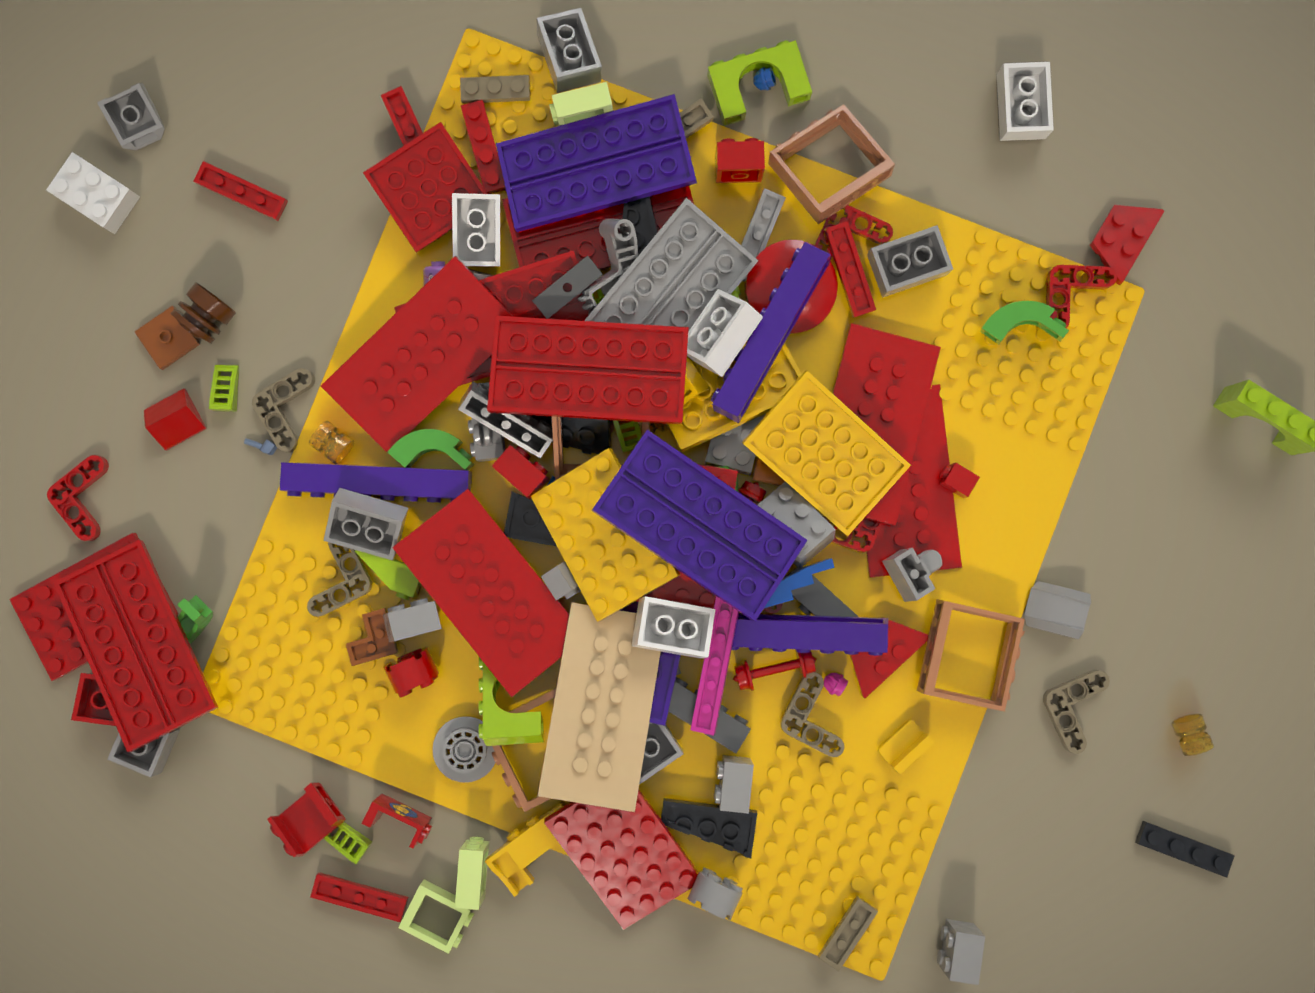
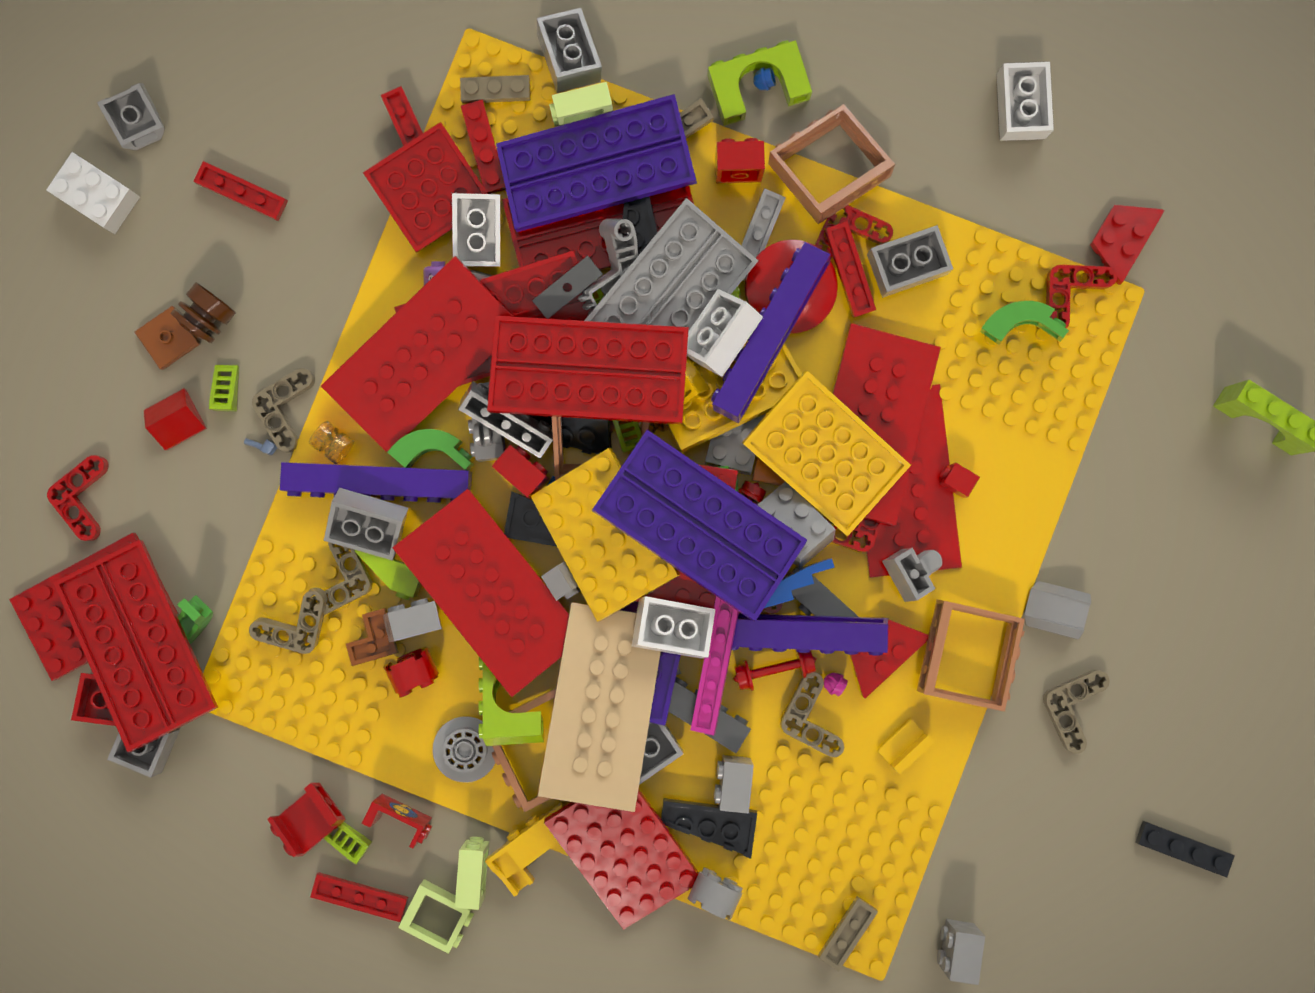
clear yellow wheel [1171,714,1214,756] -> none
none -> dark tan beam [249,587,327,654]

